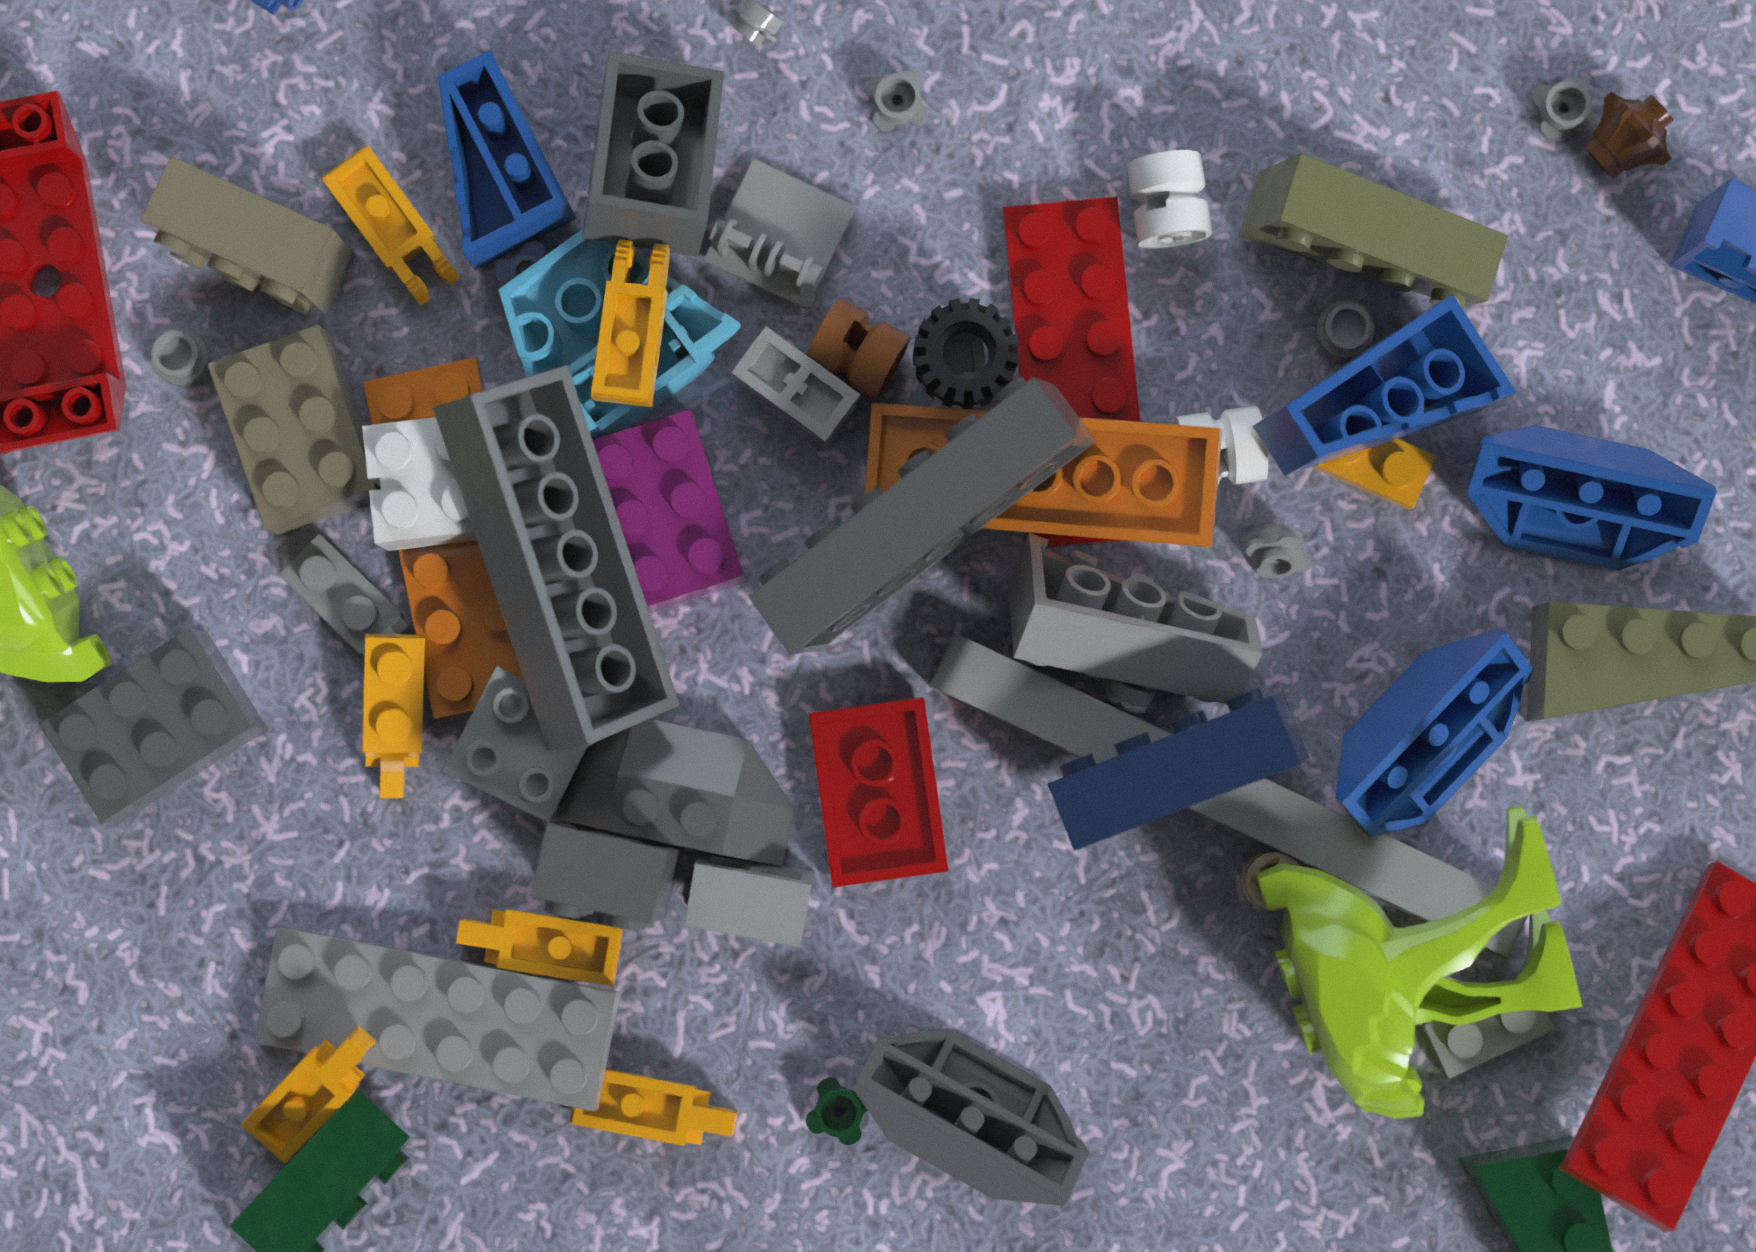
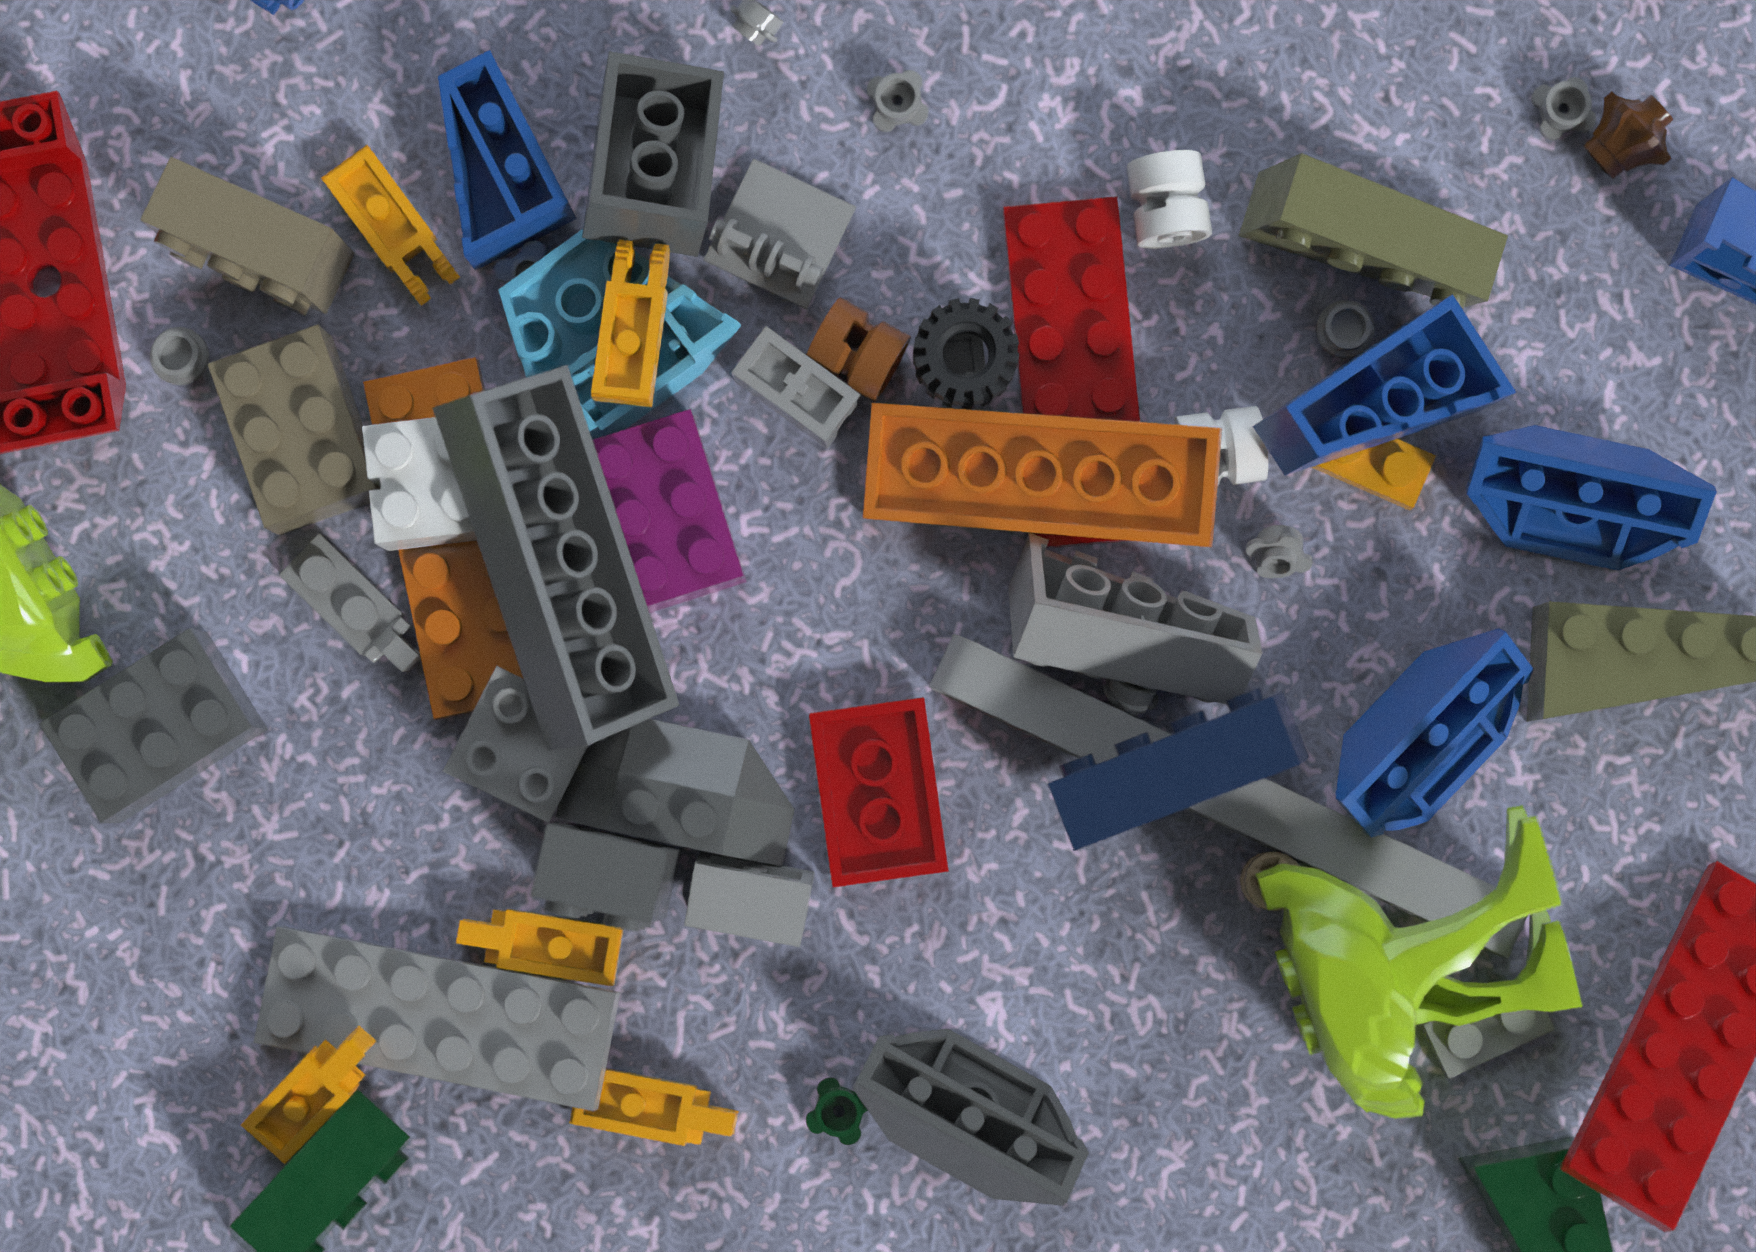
light orange hinge [362,634,425,798] -> none
dark grey brick [748,377,1097,655] -> none

